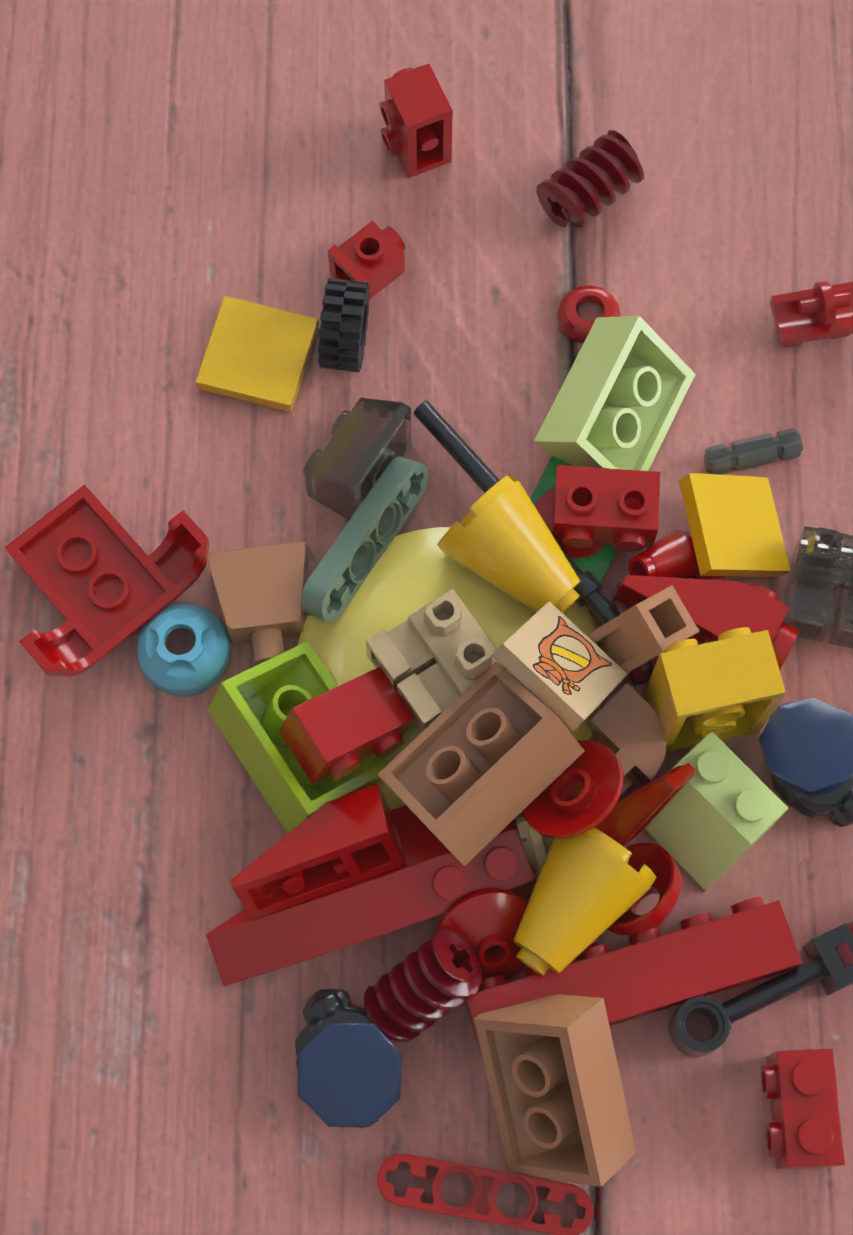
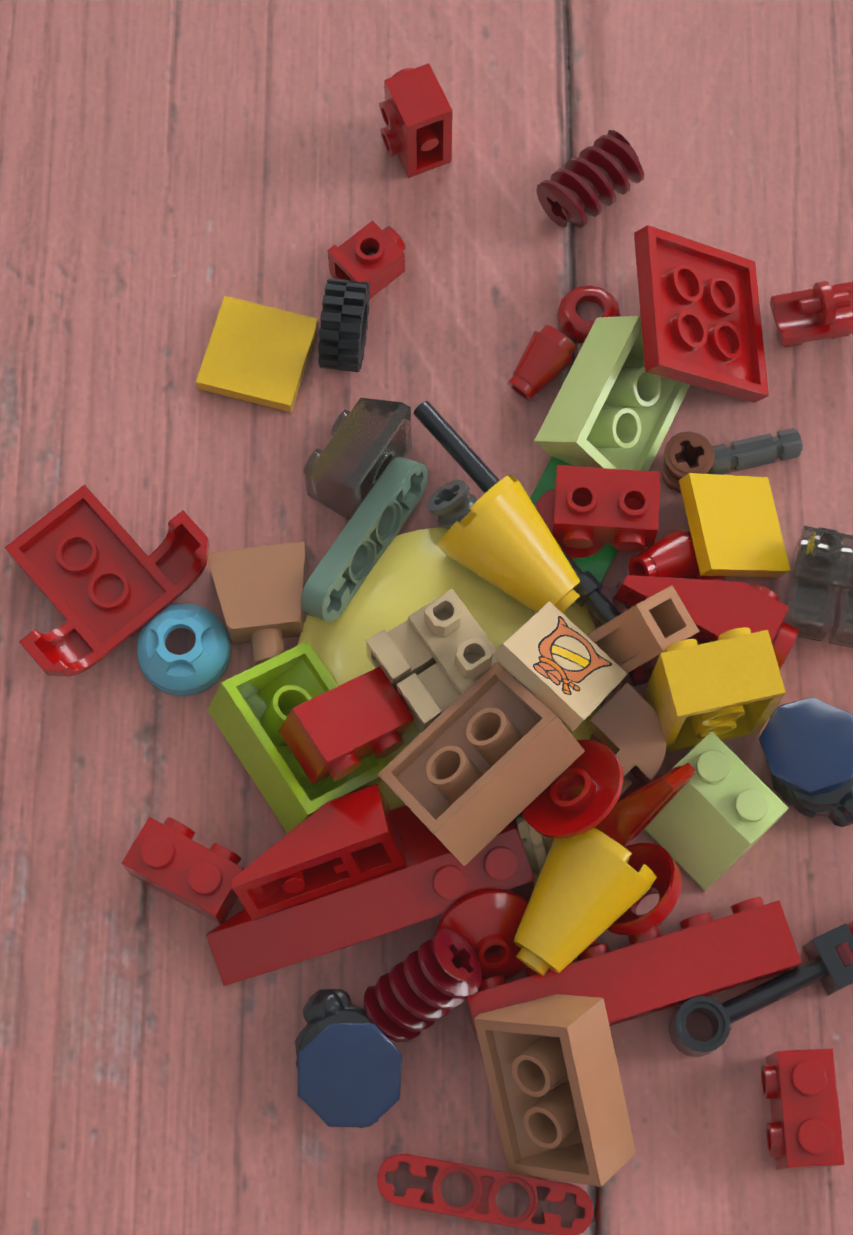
none -> red brick [121,816,243,925]
none -> dark grey bush [427,480,477,529]
none -> red cone [508,325,577,401]
none -> red plate [634,225,769,403]
none -> copper bush [661,431,715,494]

